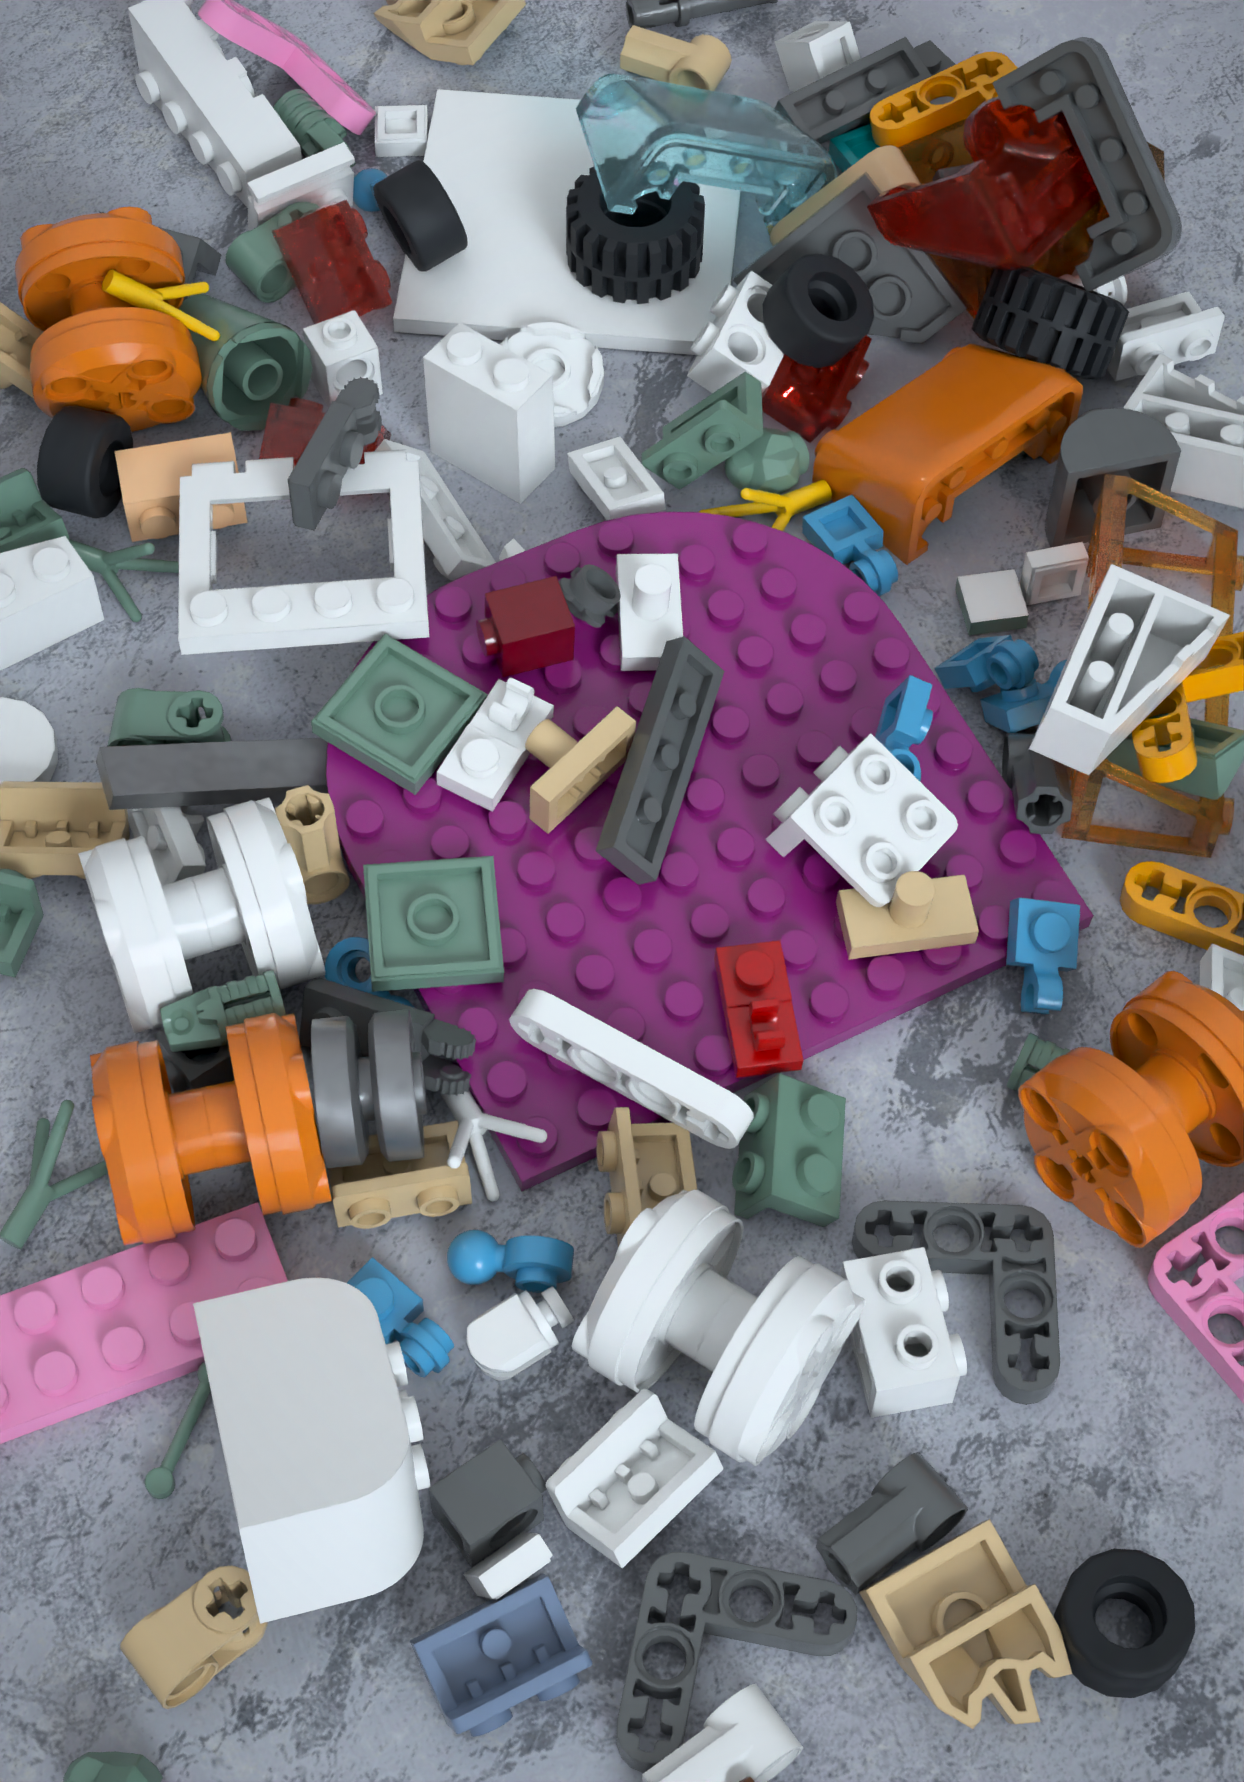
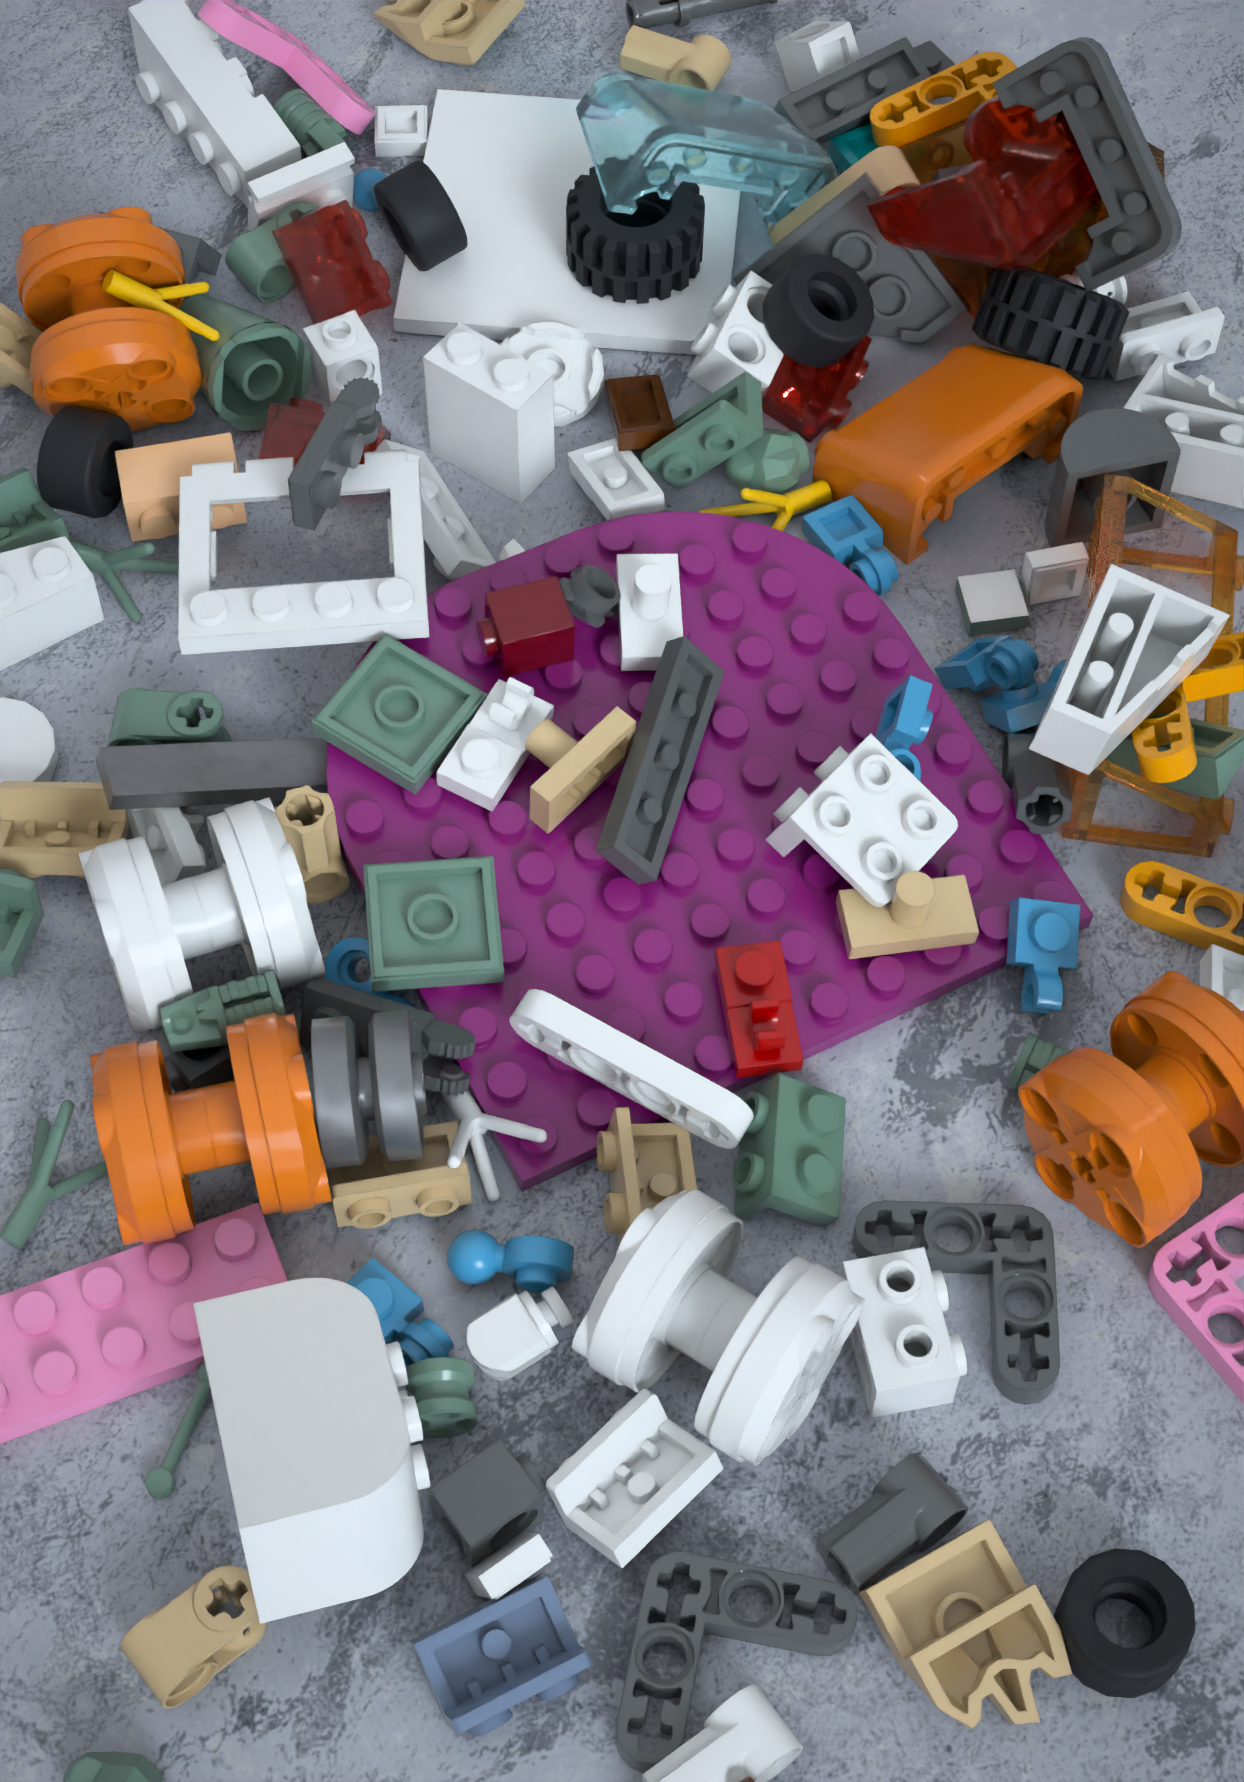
none -> sand green wheel [405,1357,478,1438]
none -> reddish brown tile [604,374,675,451]

